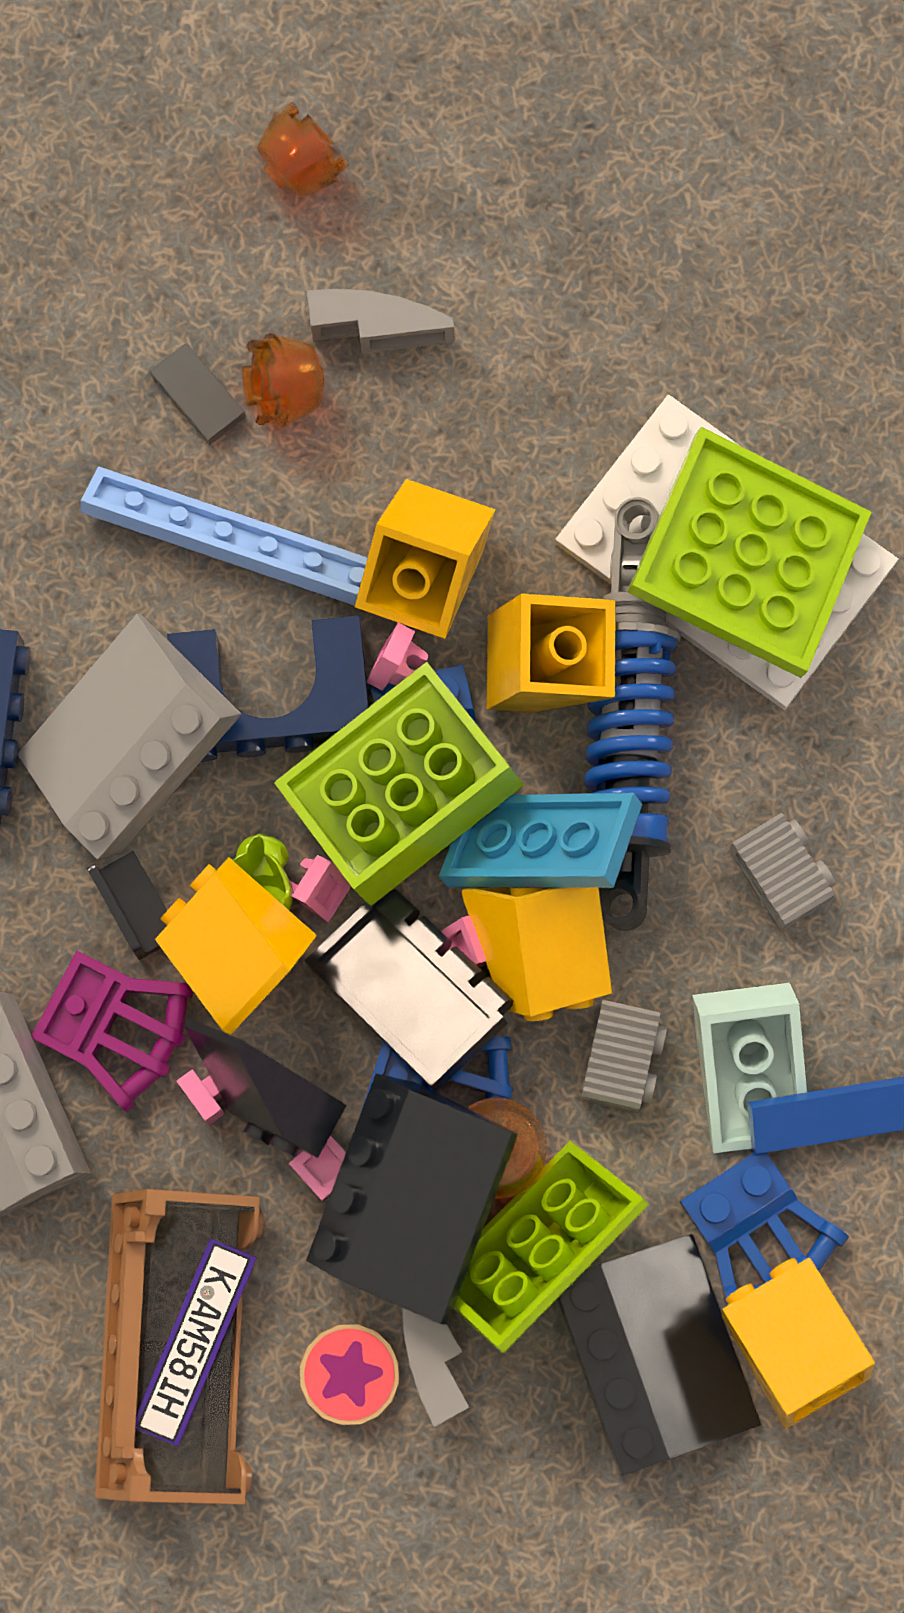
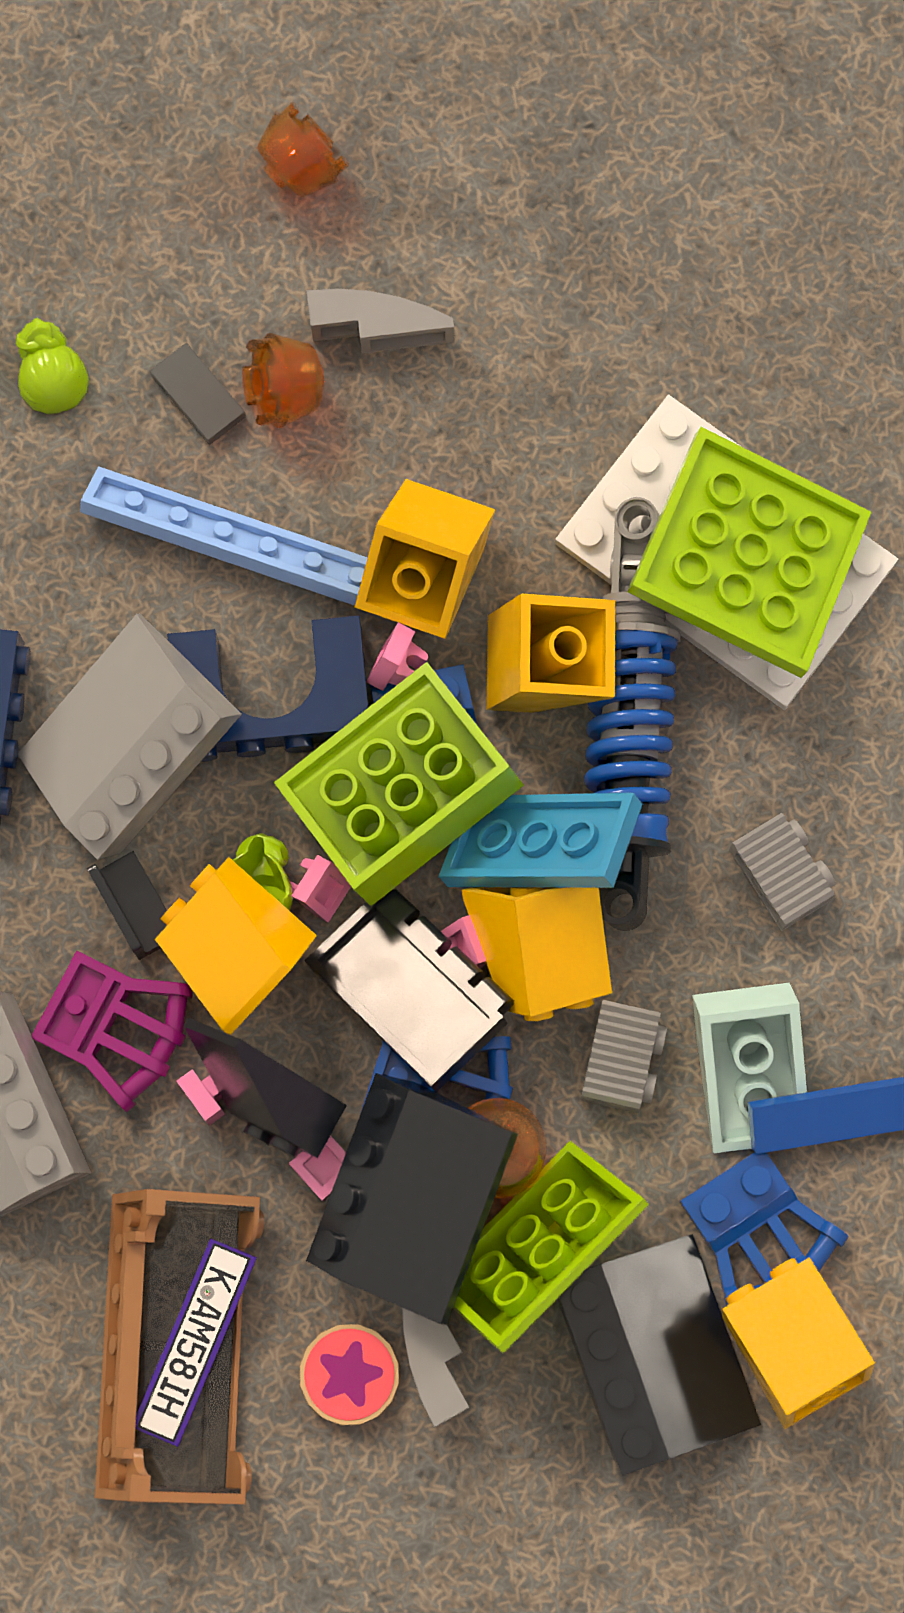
none -> lime hair [15,318,89,414]

